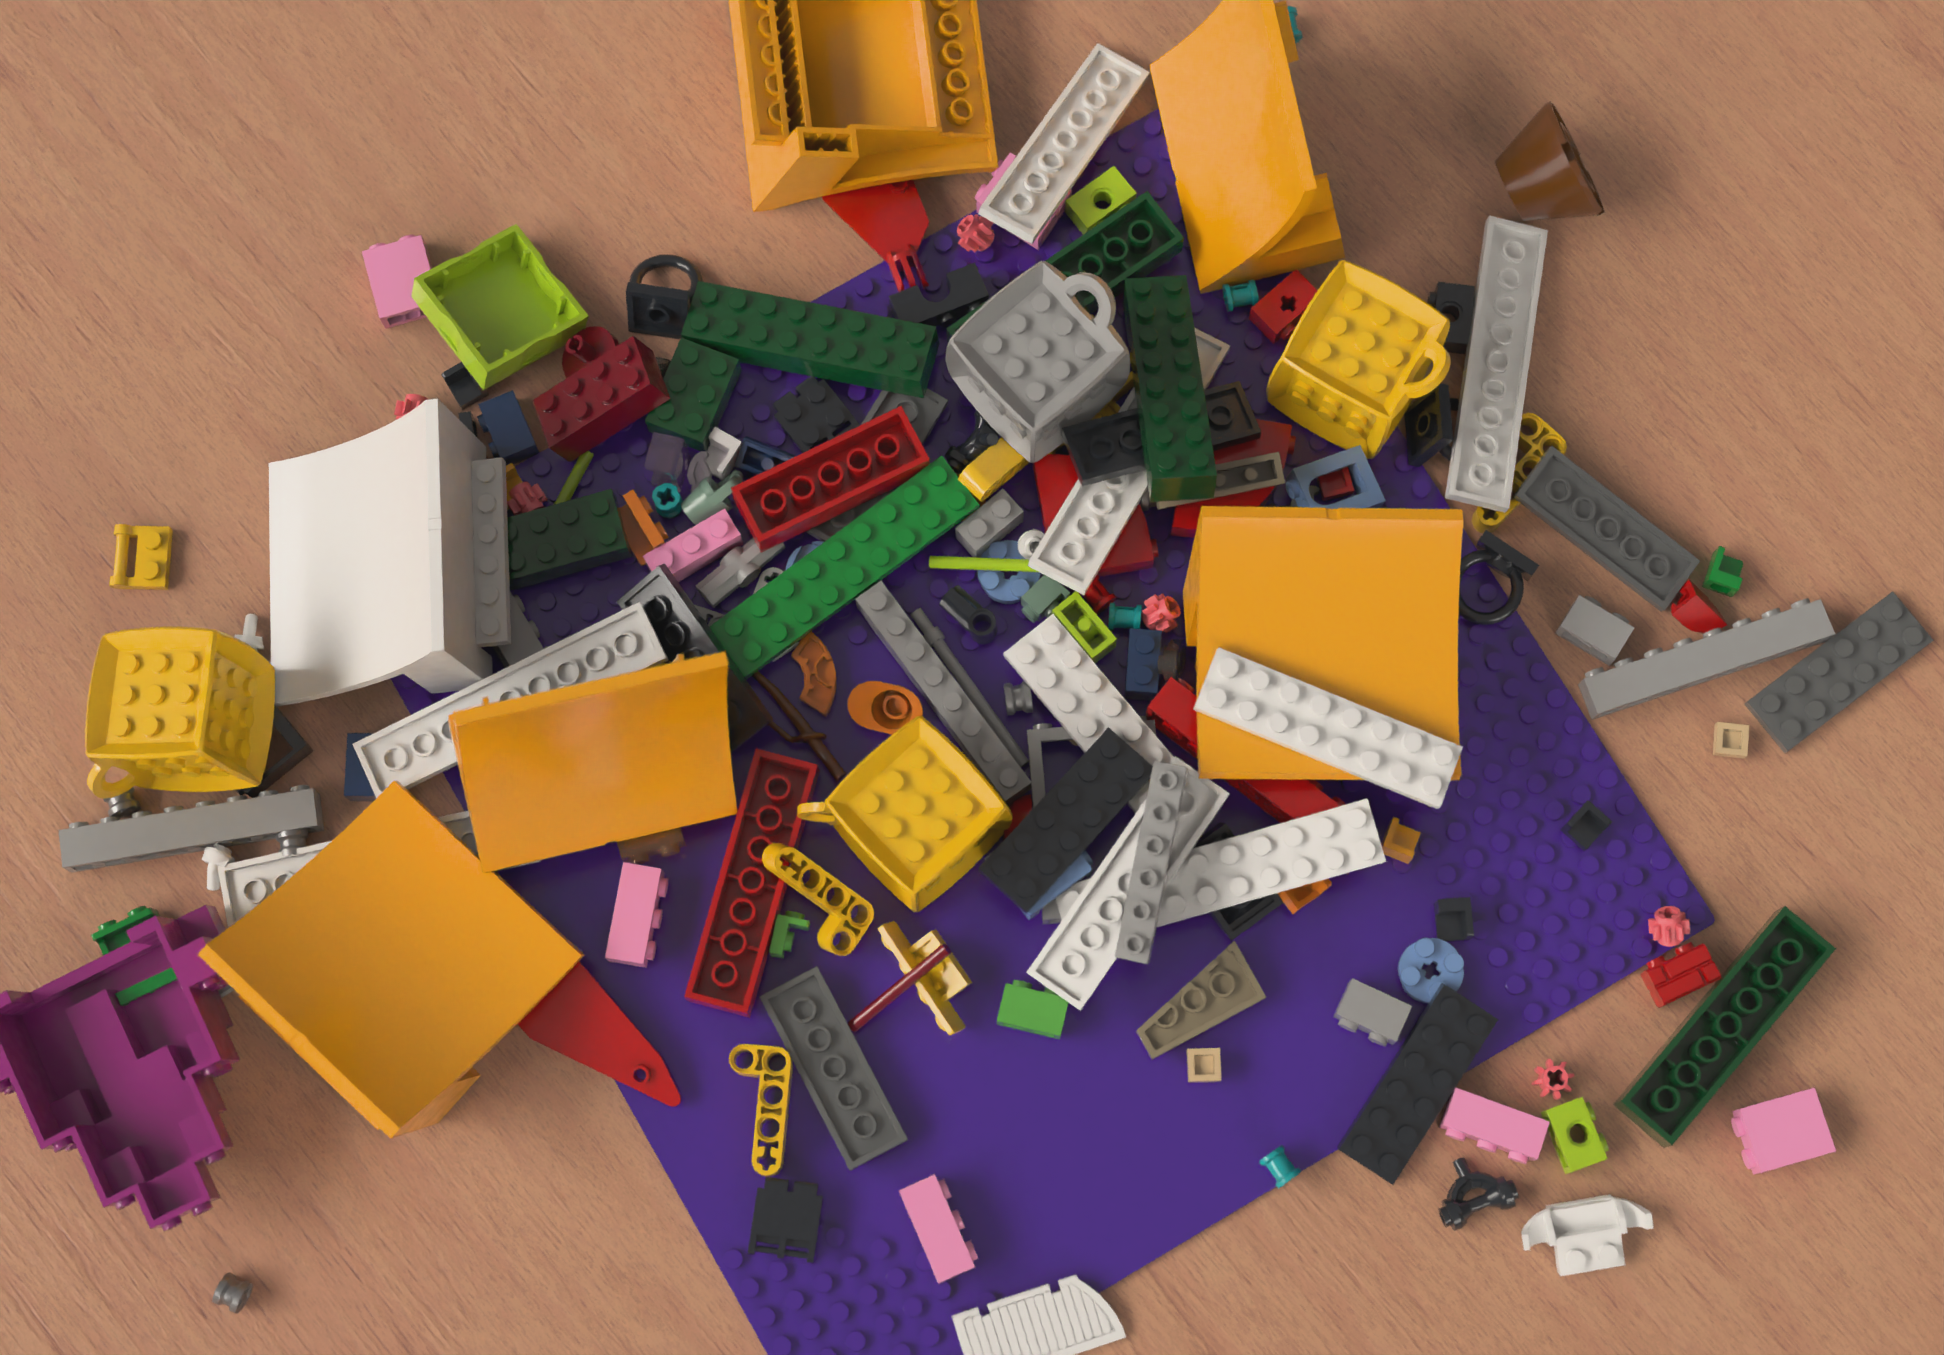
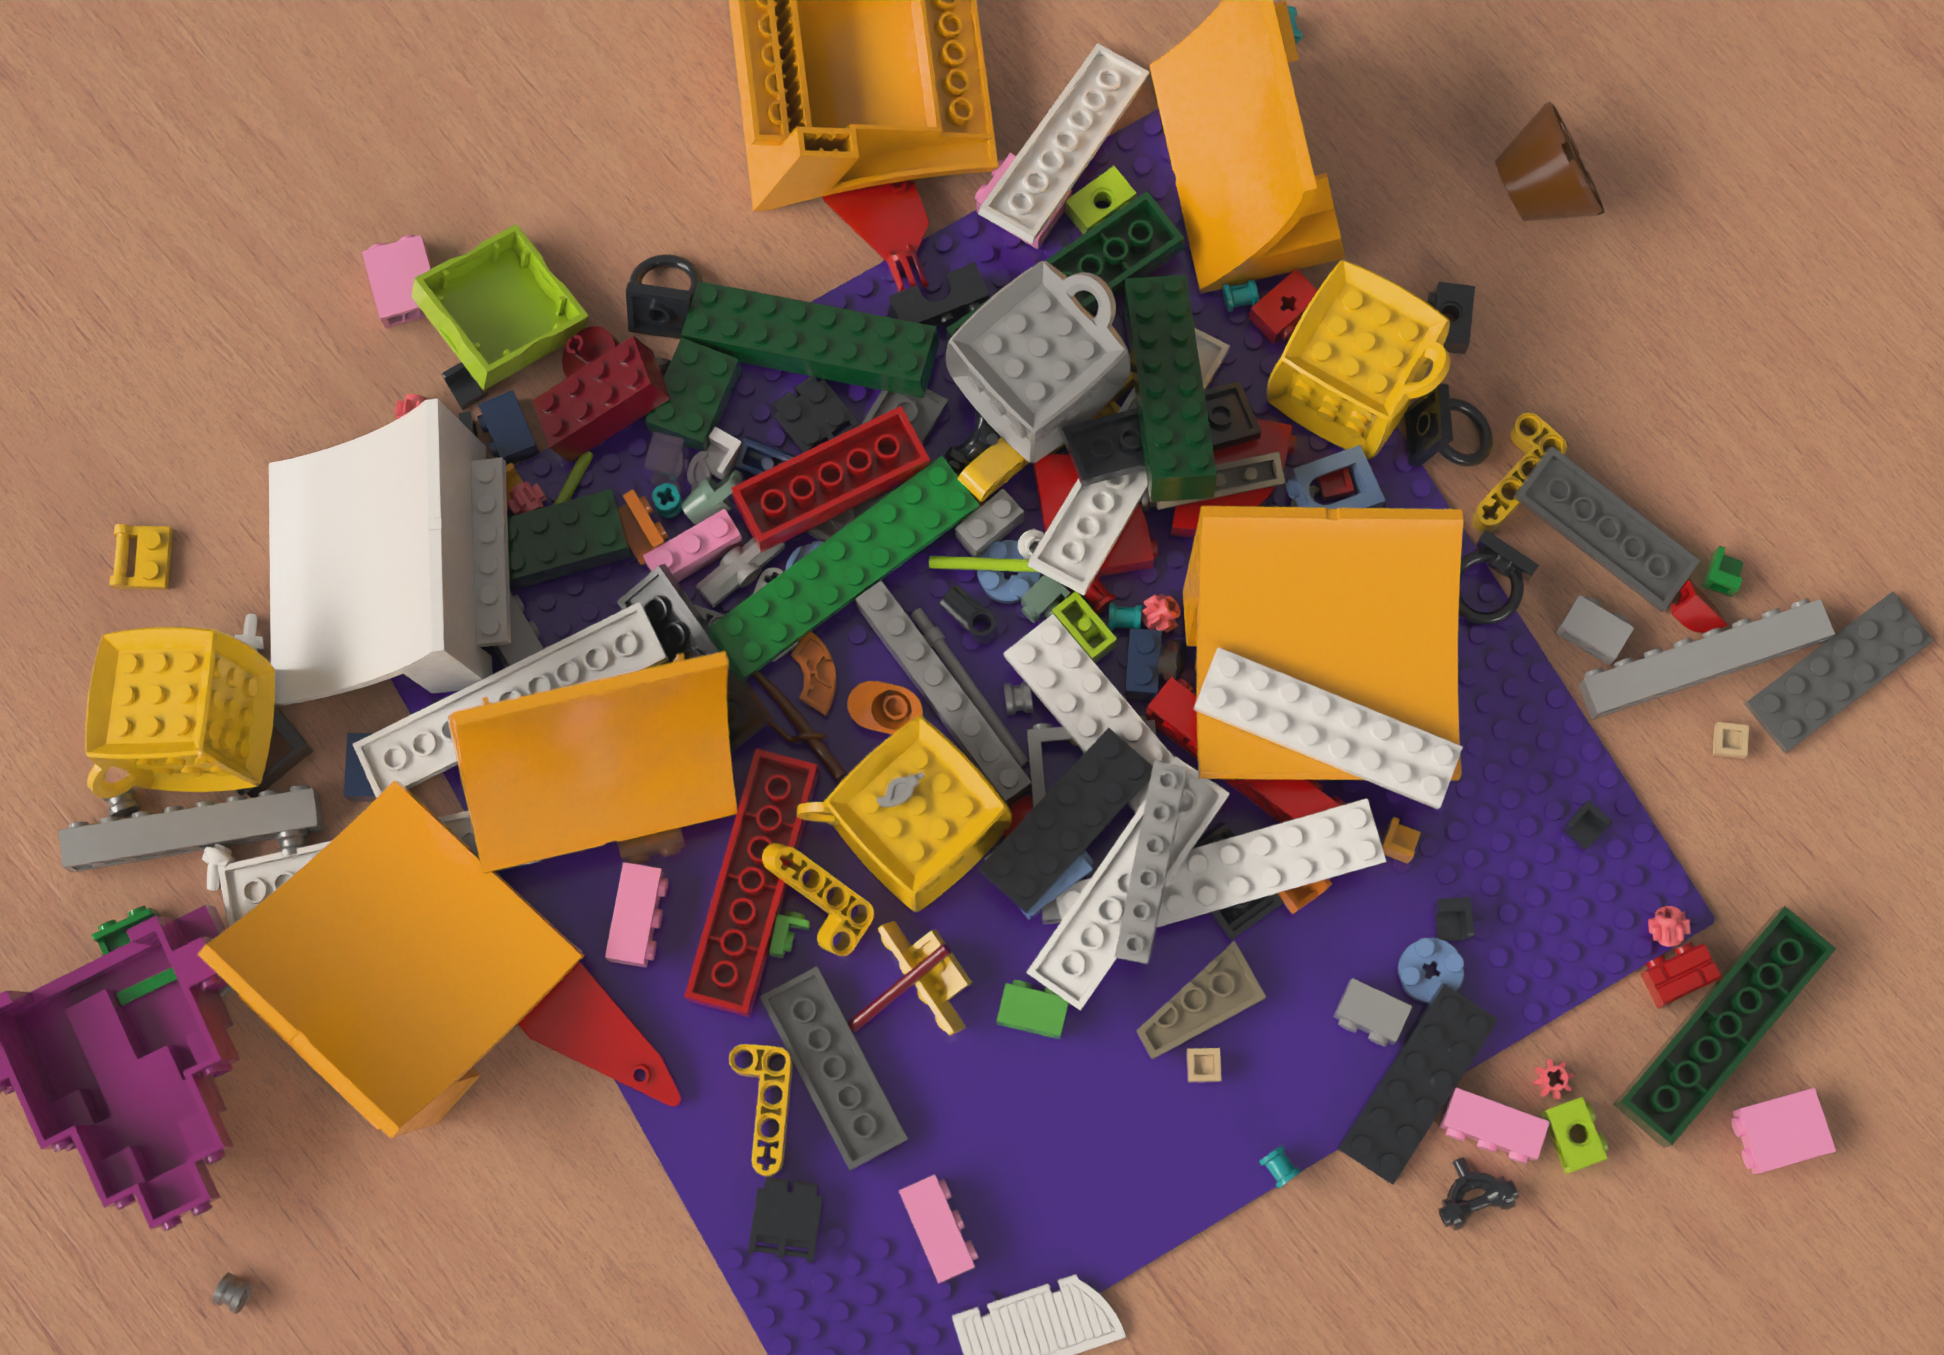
coral gear [957,214,995,252] -> none
white plate [1445,216,1548,513] -> none
white plate [1521,1194,1653,1276] -> none
none -> light grey piece [877,771,925,808]

